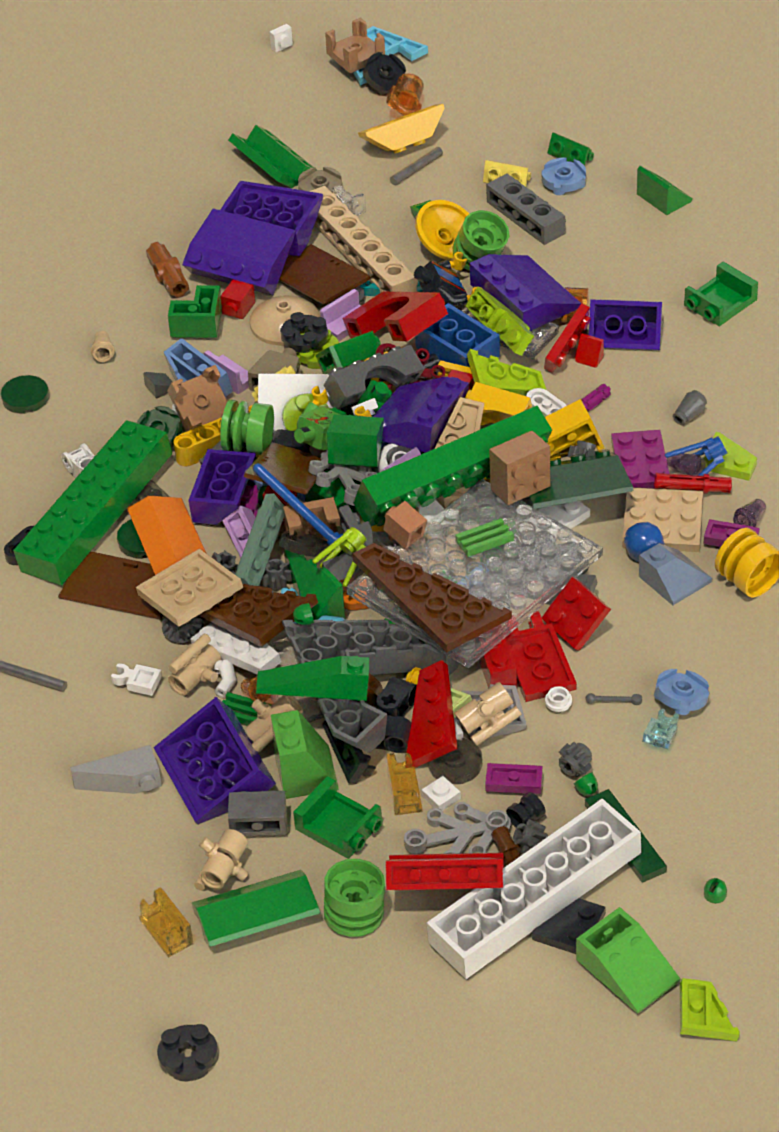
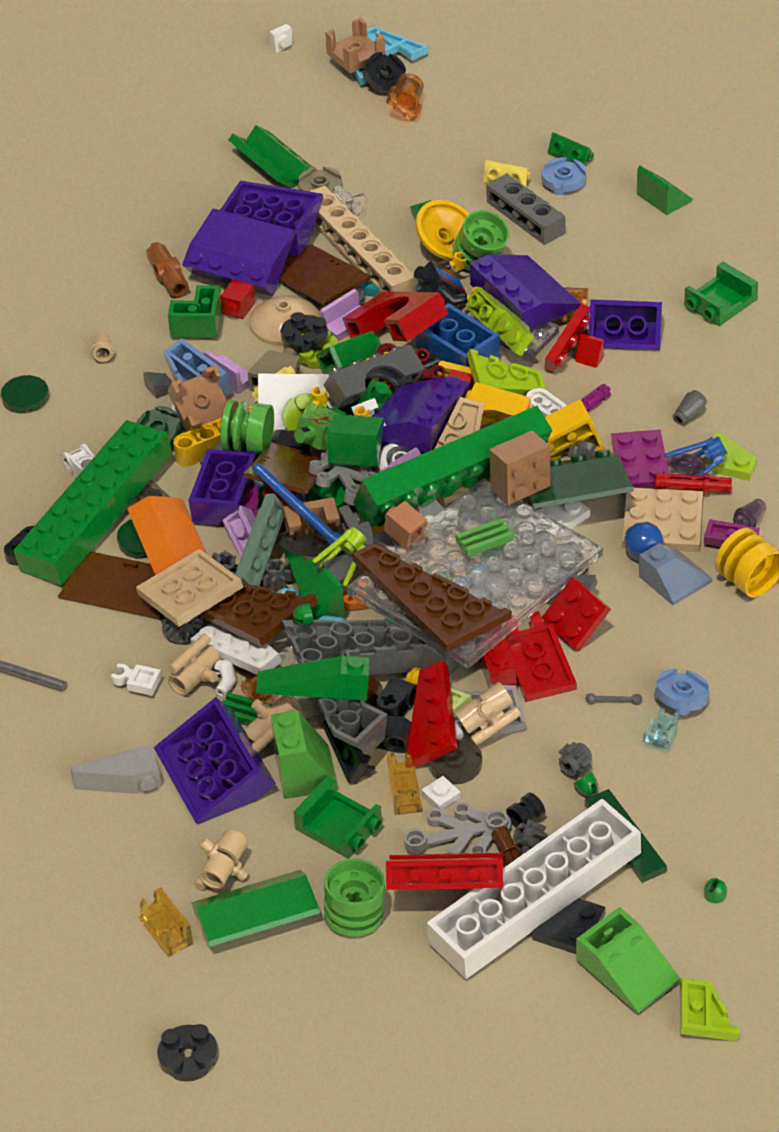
flat silver brick [228,790,287,836] -> none
yellow wedge [358,104,444,153] -> none
flat silver bar [390,147,443,185] -> none
magenta plate [485,763,543,794] -> none
white plate [545,687,572,712] -> none

